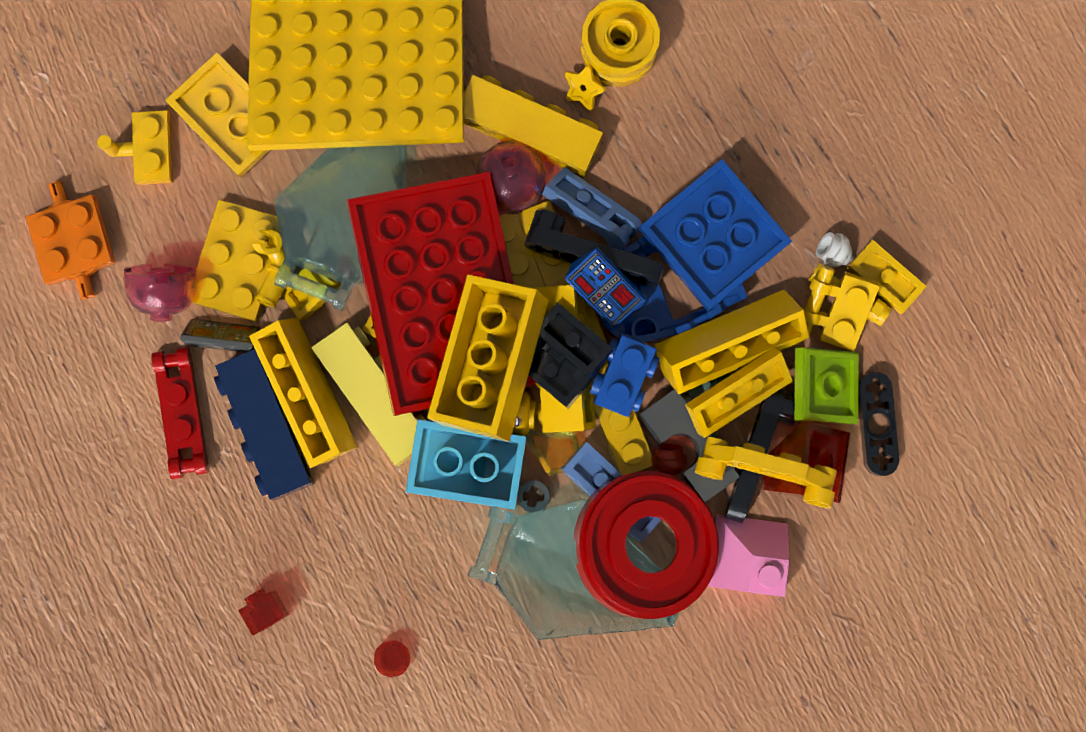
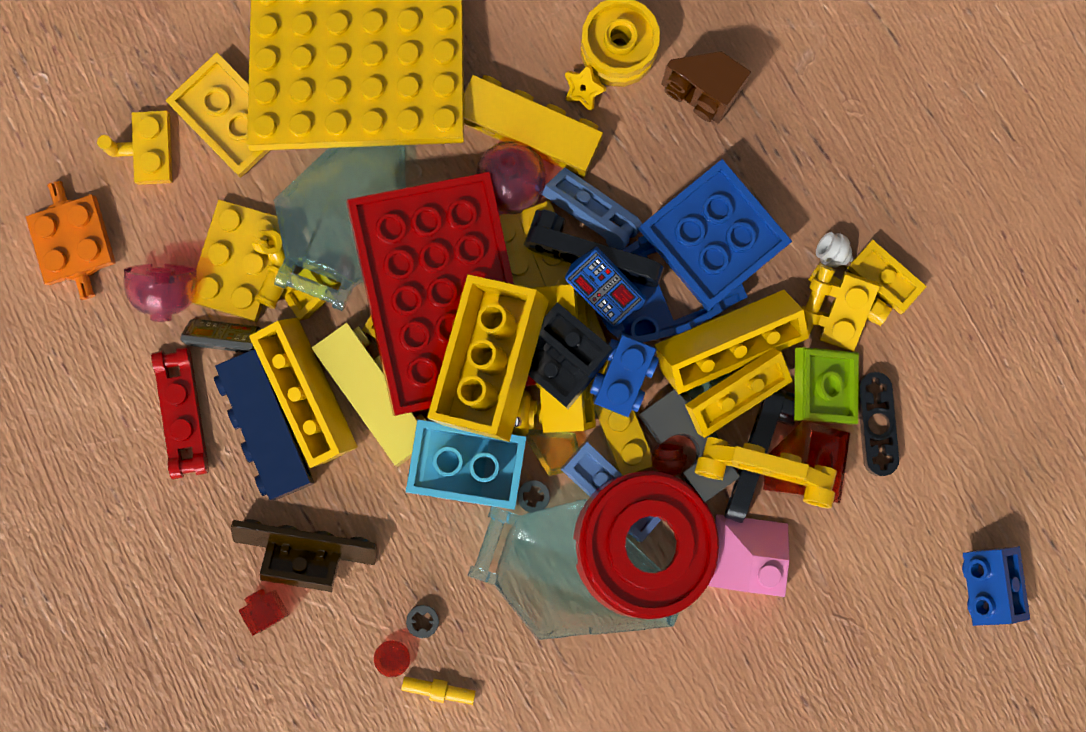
none -> dark brown bracket [231,519,377,592]
none -> yellow bar [401,676,476,705]
none -> dark grey bush [406,605,439,638]
none -> reddish brown slope [661,51,751,124]
none -> blue brick [962,546,1030,626]

